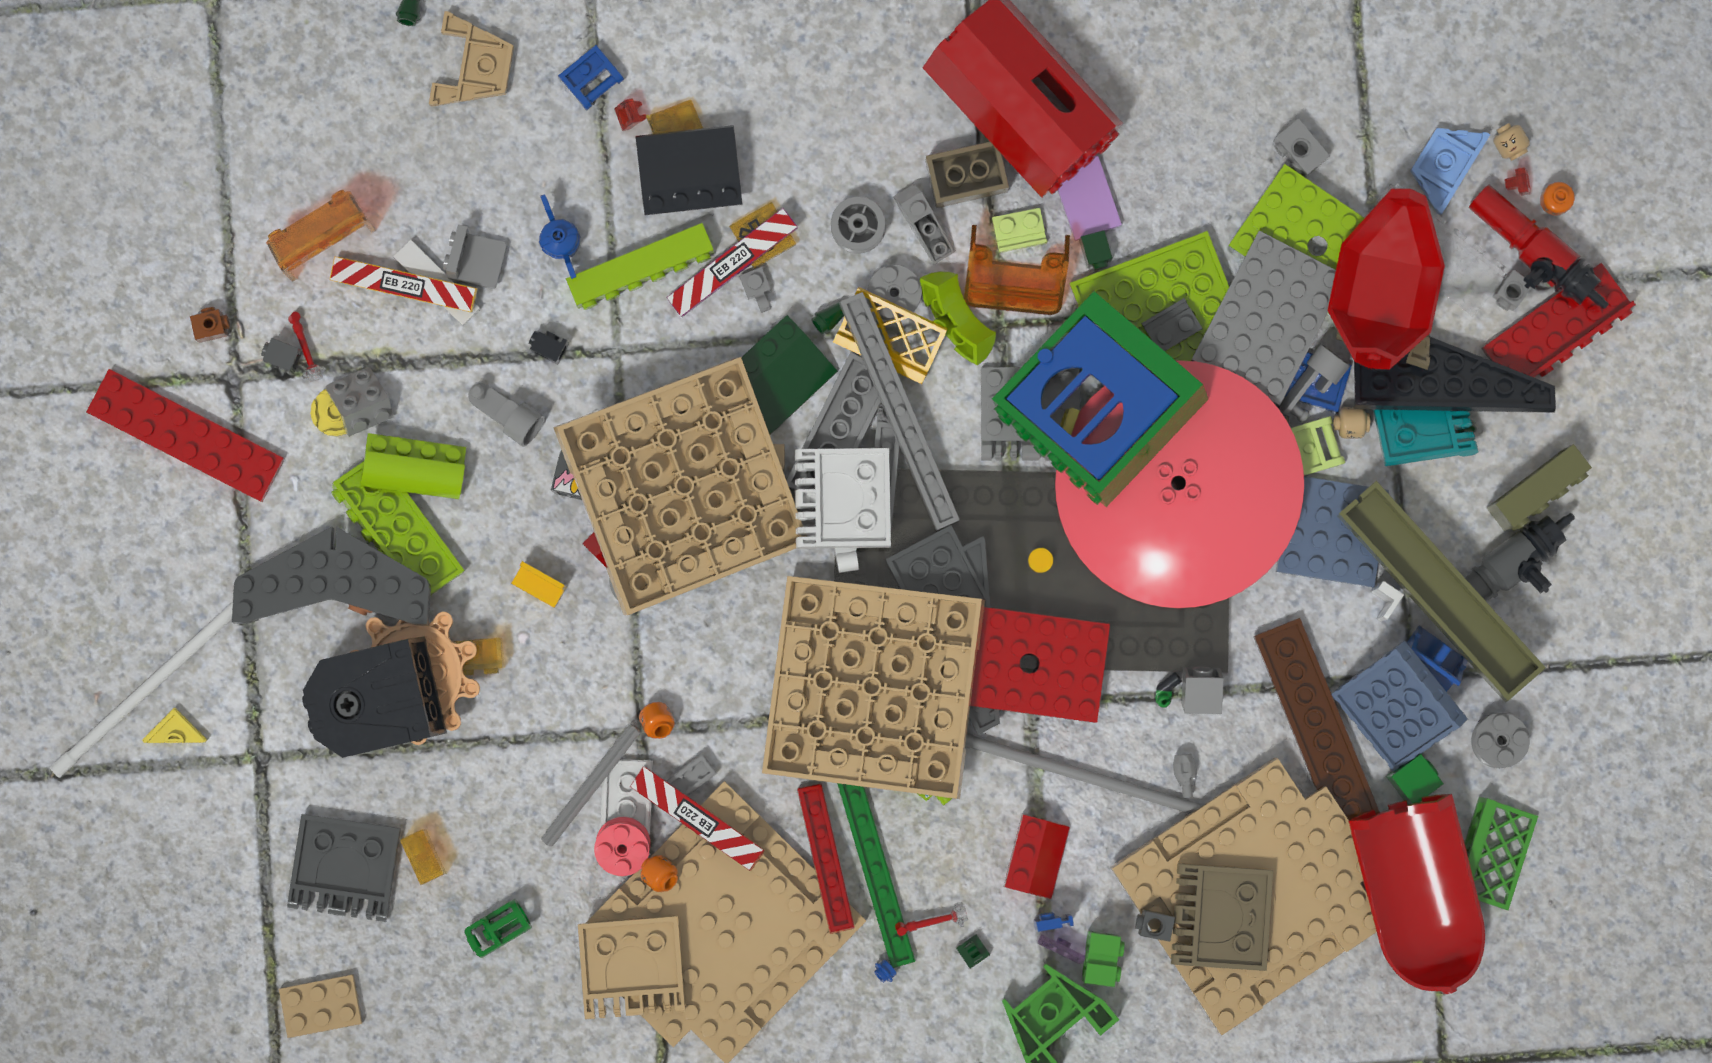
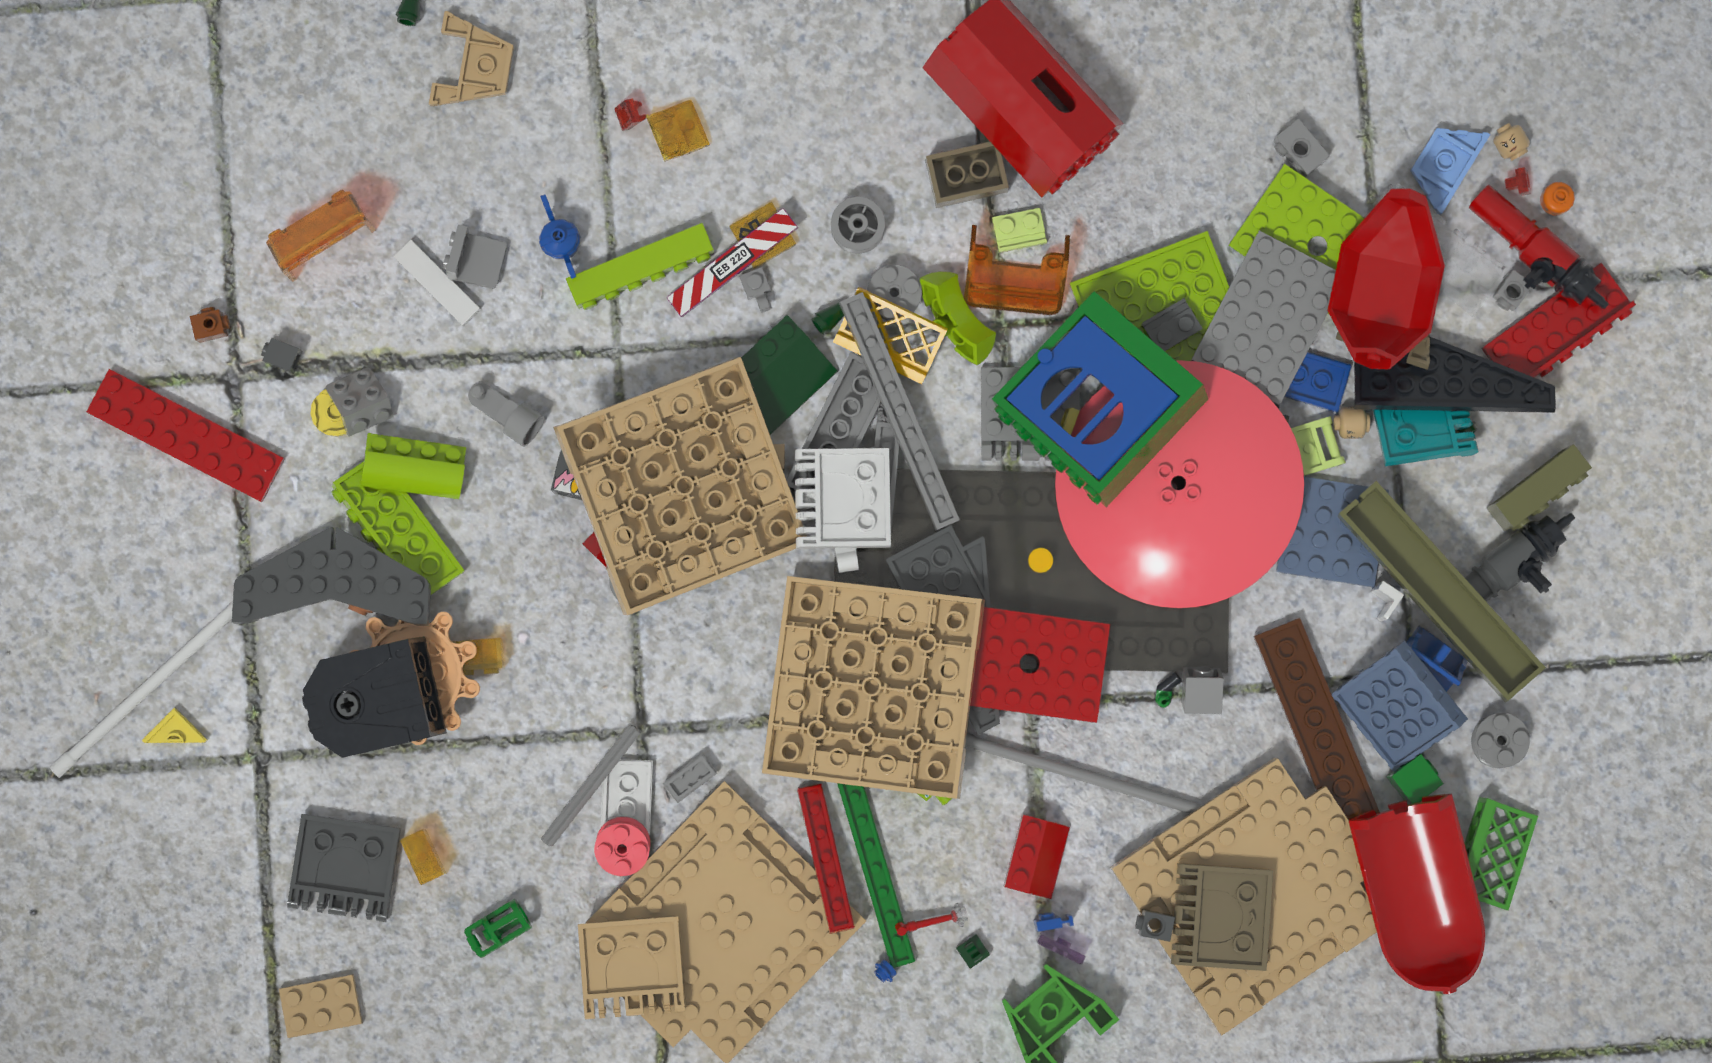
red piece [288,312,326,382] -> none
tile [330,256,478,312] -> none
yellow panel [511,561,567,608] -> none
black brick [529,331,569,365] -> none
blue plate [558,45,624,111] -> none
tile [630,766,765,871] -> none
black slope [635,125,743,215] -> none
orange head [639,702,675,739] -> none
orange head [641,855,678,892] -> none
light grey slope [893,184,955,264] -> none
lavender tile [1058,156,1122,241] -> none
dark green brick [1079,230,1112,270] -> none
bright green brick [1081,931,1125,987] -> none
light grey piece [1173,754,1196,798] -> none
light grey piece [1279,344,1350,422] -> none

